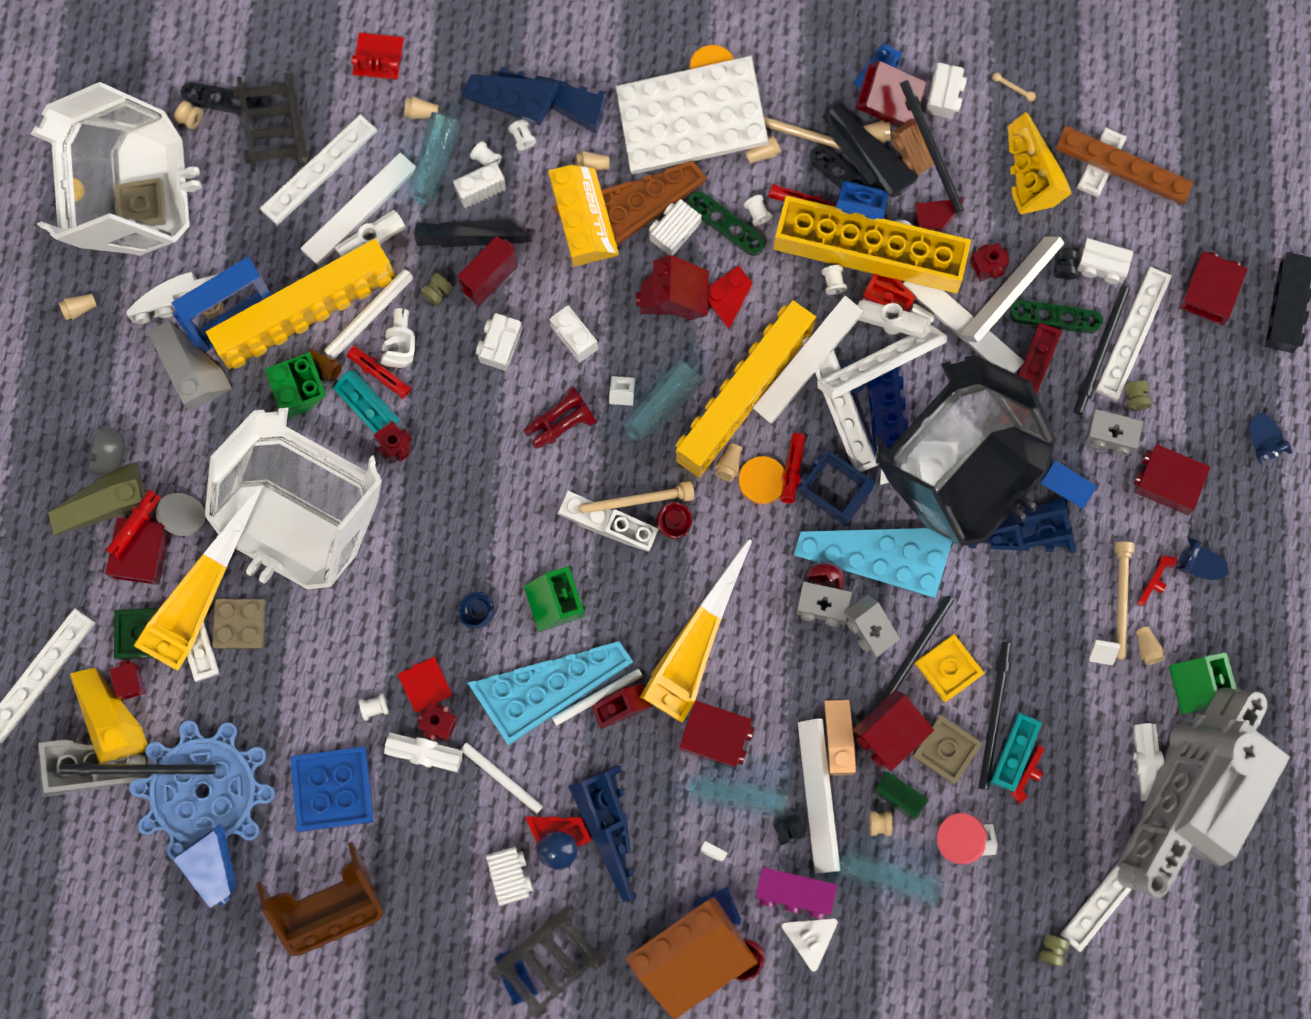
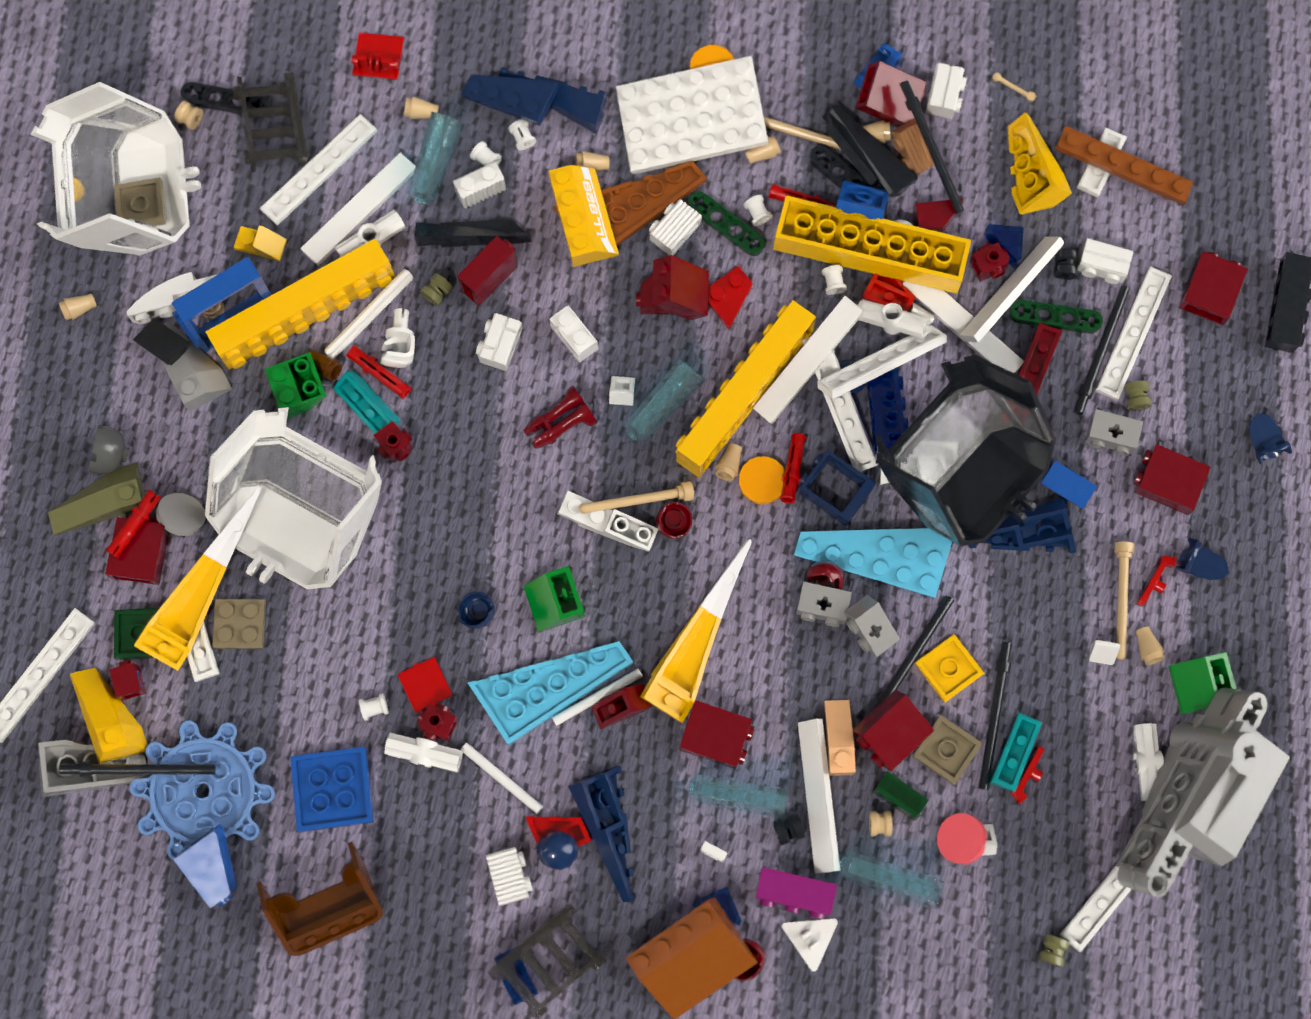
none -> black piece [133,318,189,365]
none -> yellow slope [234,225,287,261]
none -> clear blue slope [983,224,1024,269]

